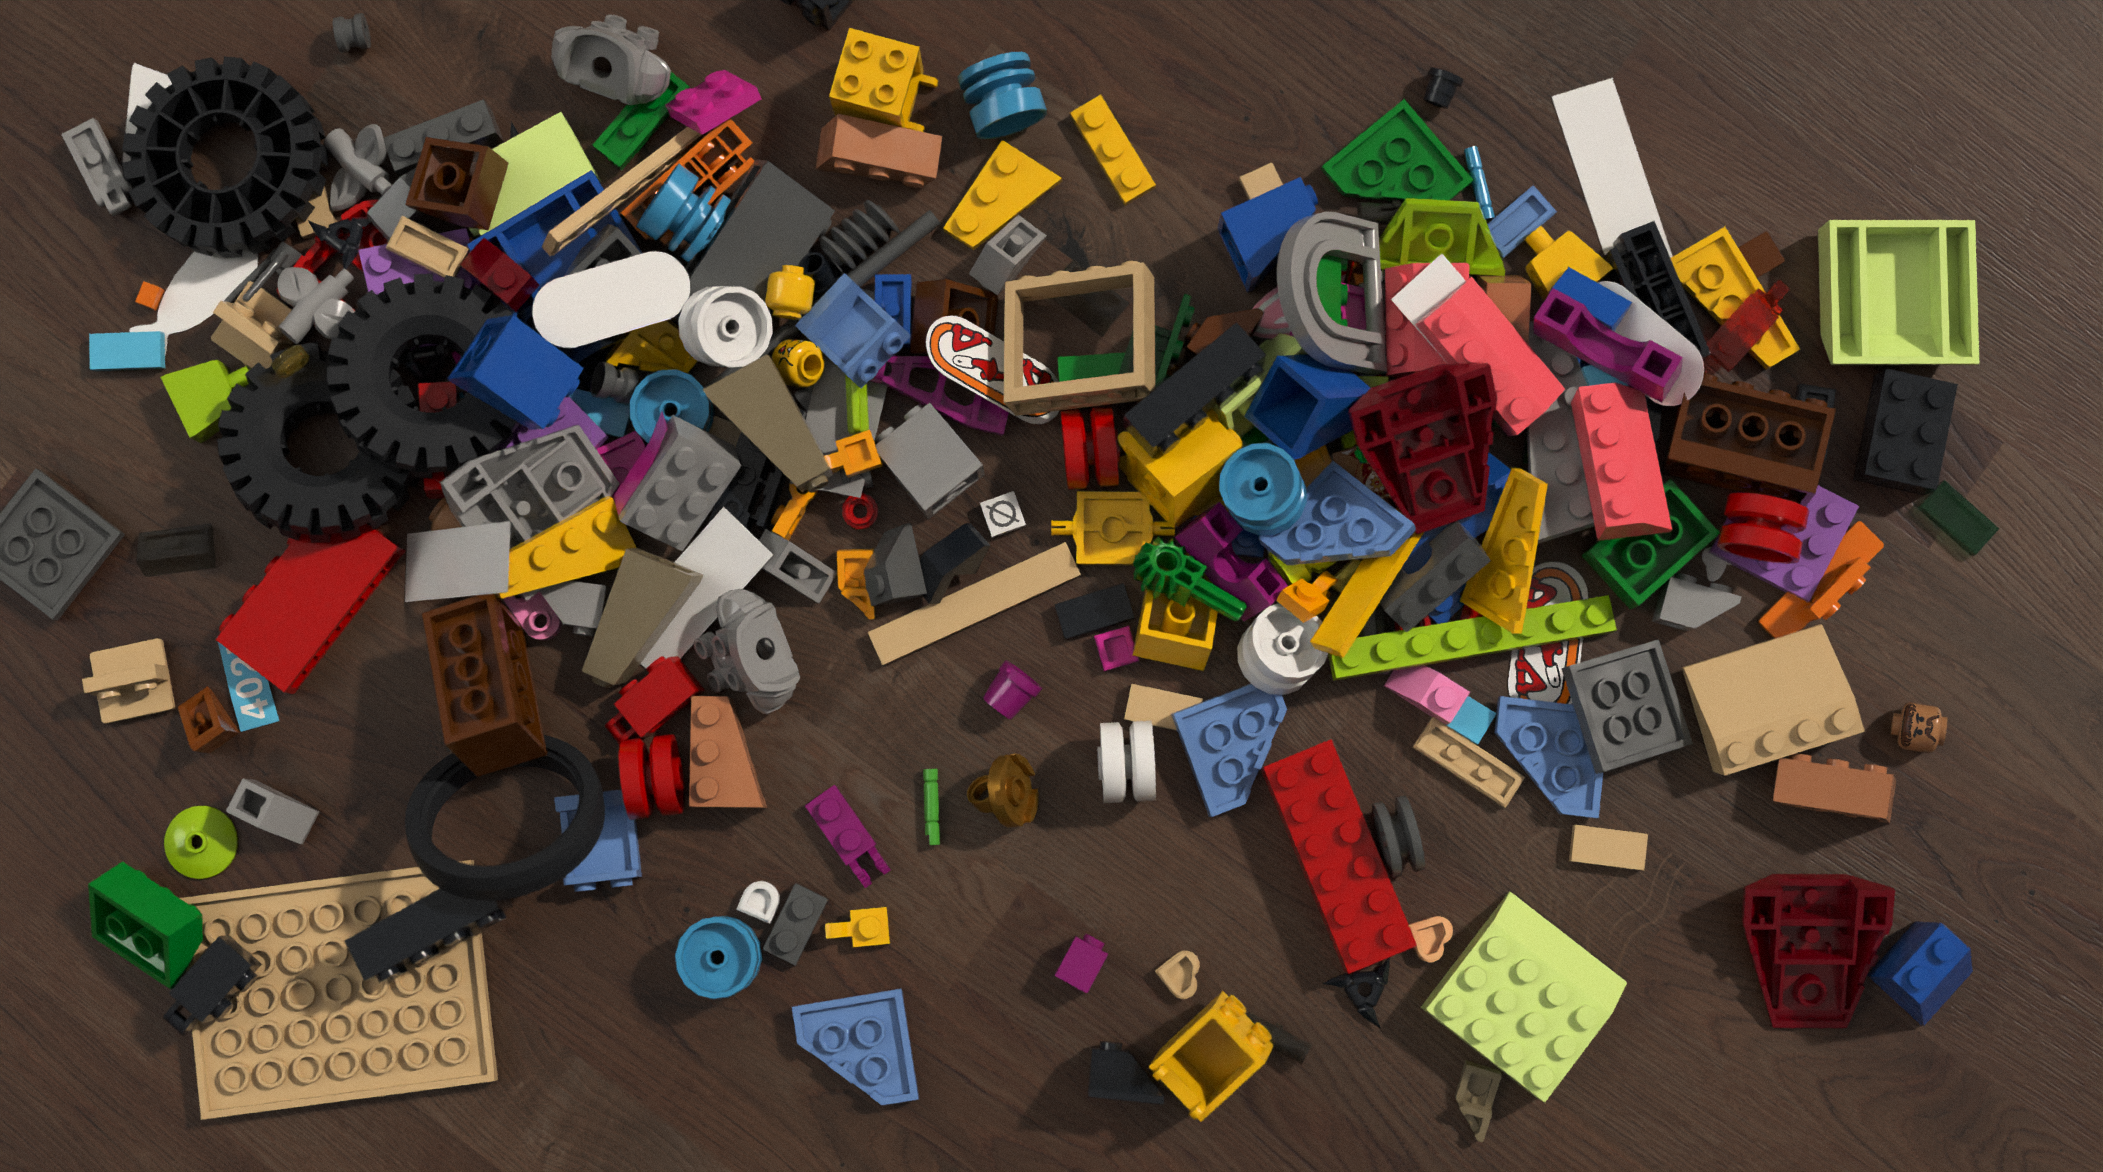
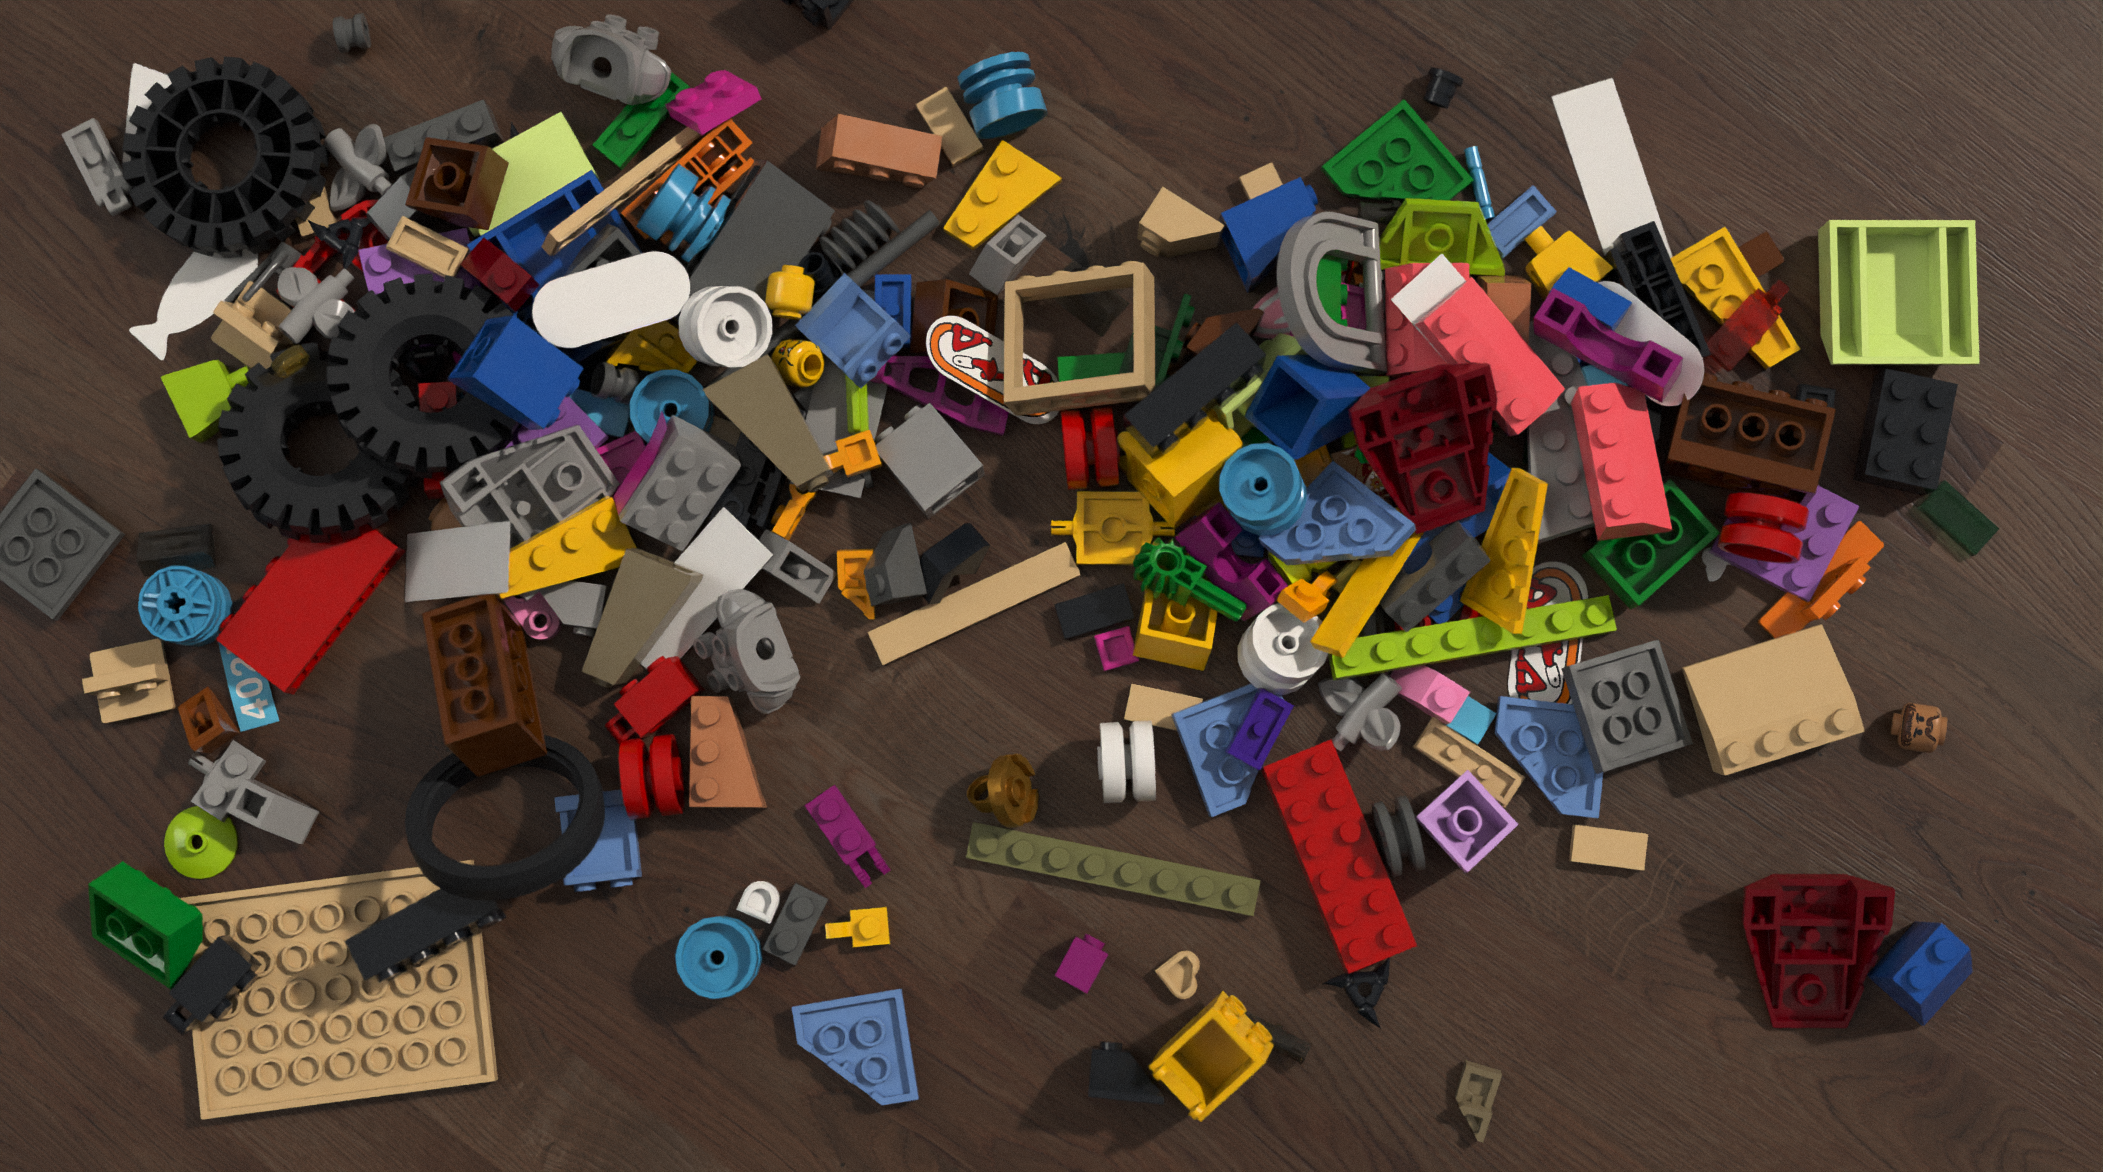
medium azure tile [89,331,165,371] -> none
orange piece [135,281,164,311] -> none
yellow container [829,28,939,132] -> none
red plate [842,493,878,530] -> none
bright green wheel [923,769,940,845] -> none
white tile [980,491,1026,538] -> none
magenta piece [983,660,1043,720] -> none
yellow plate [1070,95,1156,206] -> none
light nougat tile [1409,916,1453,962] -> none
yellowish green slope [1420,891,1627,1103] -> none
light grey slope [1652,573,1742,631] -> none
nougat wedge [1773,753,1896,824] -> none
none -> dark azure wheel [138,565,233,647]
none -> light grey plate [188,740,266,822]
none -> tan tile [916,86,983,167]
none -> olive plate [966,822,1261,916]
none -> tan slope [1137,187,1224,258]
none -> dark purple plate [1225,688,1294,770]
none -> light grey plant [1318,672,1402,751]
none -> lavender slope [1415,770,1519,874]

